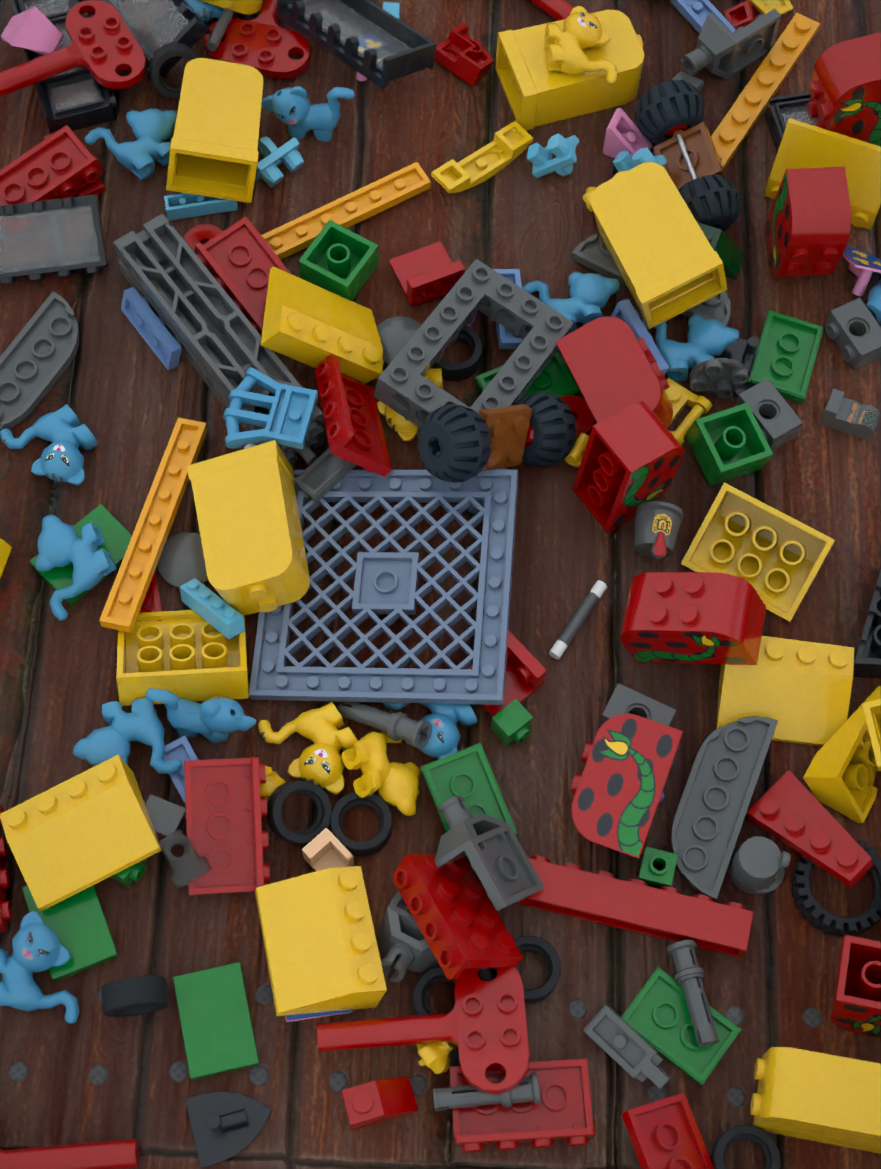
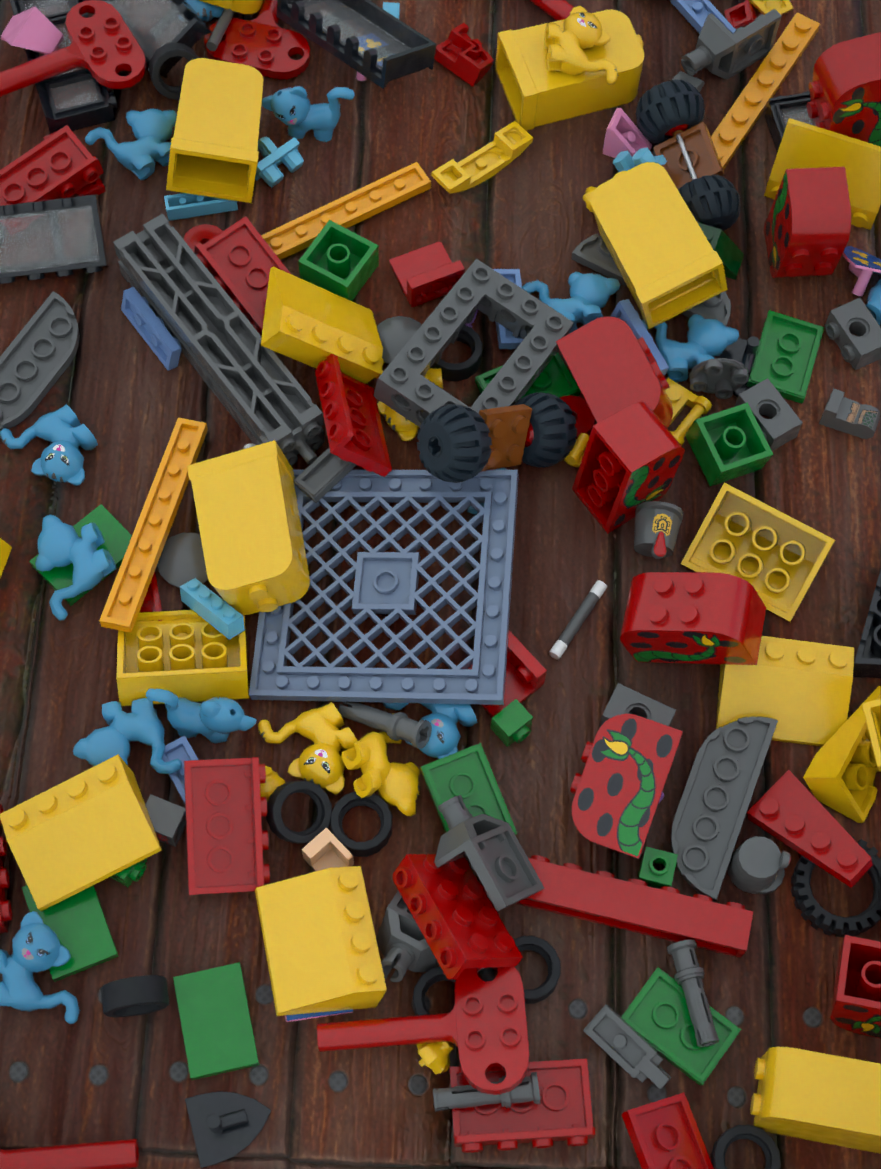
clear smoke plate [159,830,212,890] -> none
dark azure plate [223,367,318,449] -> none
red slope [341,1076,418,1131] -> none
medium azure hips [527,133,579,178] -> none

